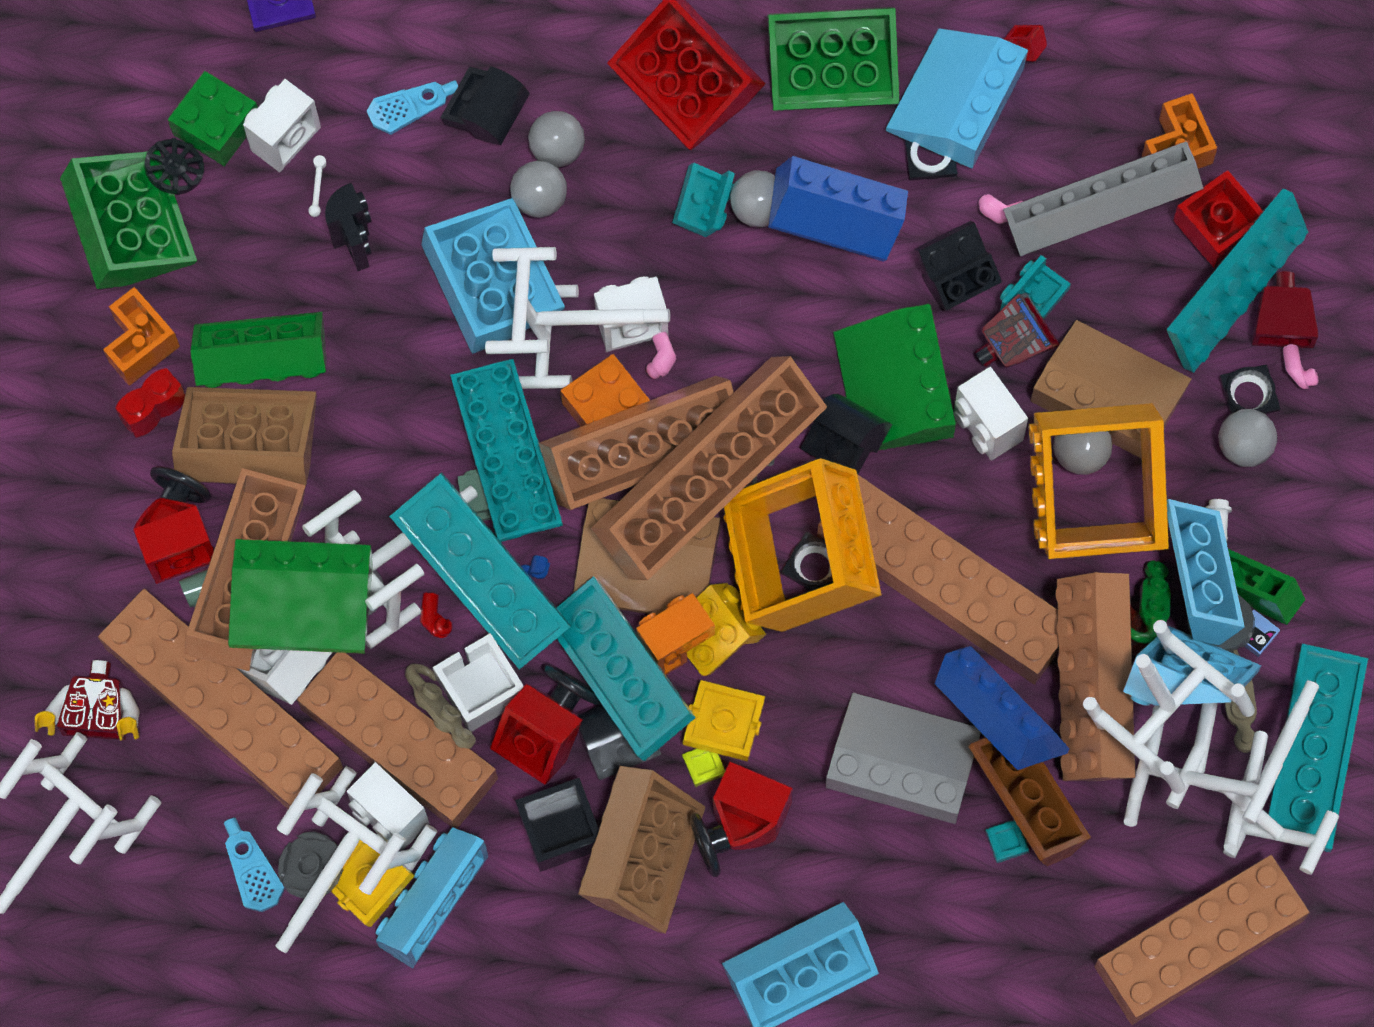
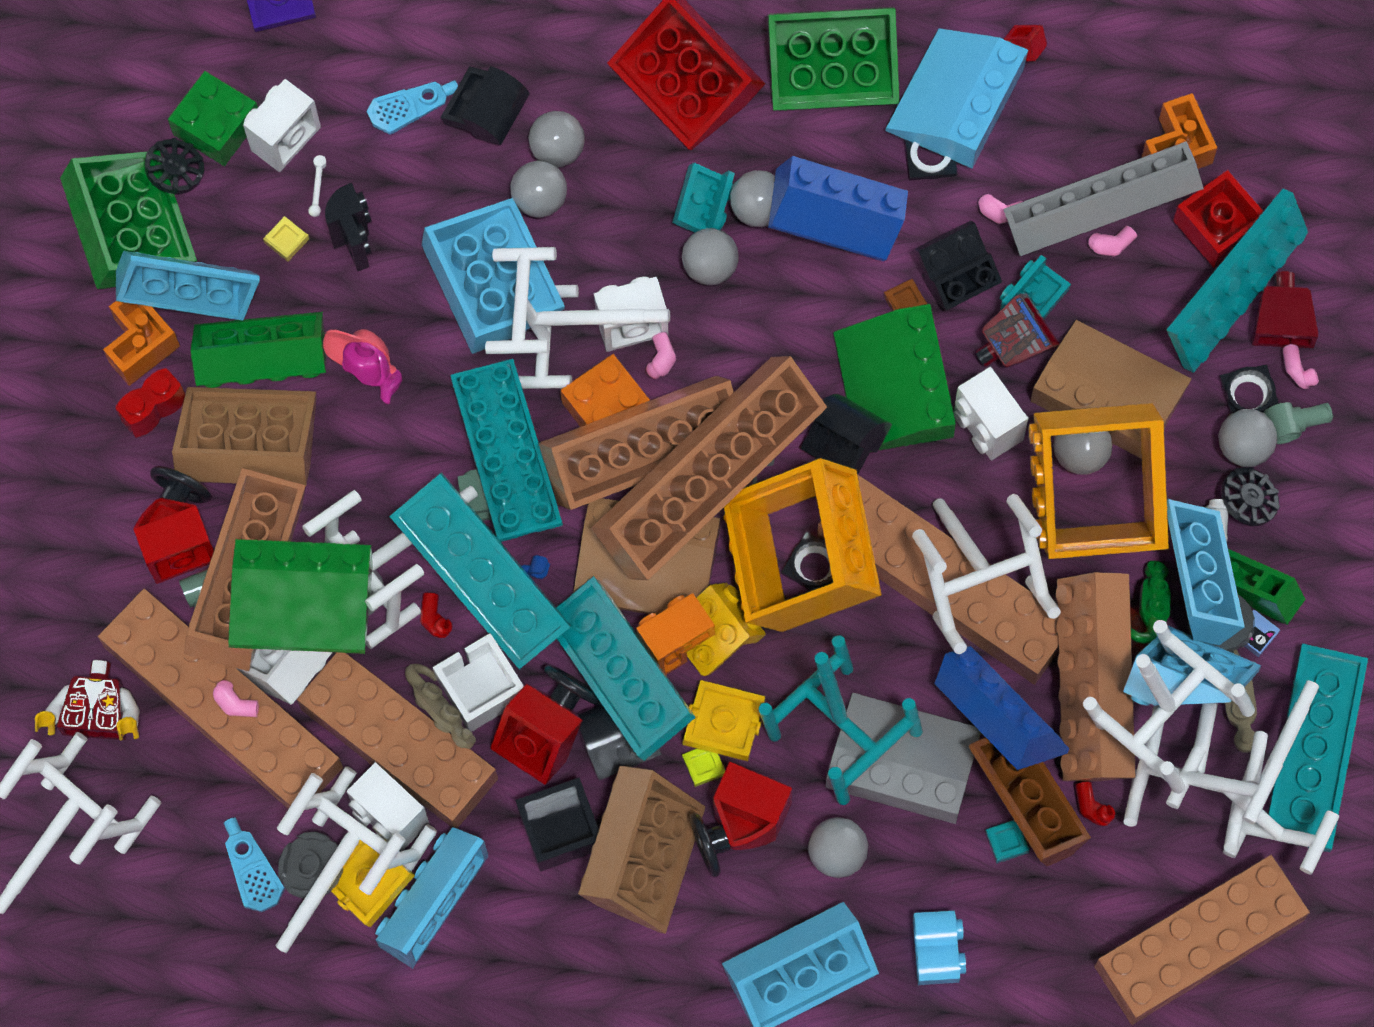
none -> medium azure slope [116,251,260,321]
none -> bright pink arm [213,680,259,717]
none -> light yellow tile [263,216,309,262]
none -> dark pink hair [323,329,402,404]
none -> light grey piece [682,228,739,286]
none -> teal piece [759,635,923,805]
none -> light grey piece [808,817,869,878]
none -> dark orange tile [884,279,927,311]
none -> white piece [912,494,1061,654]
none -> medium azure brick [913,911,966,985]
none -> red arm [1075,782,1115,826]
none -> bright pink arm [1088,226,1137,257]
none -> black wheel [1221,467,1280,526]
none -> sand green pin [1264,402,1333,444]

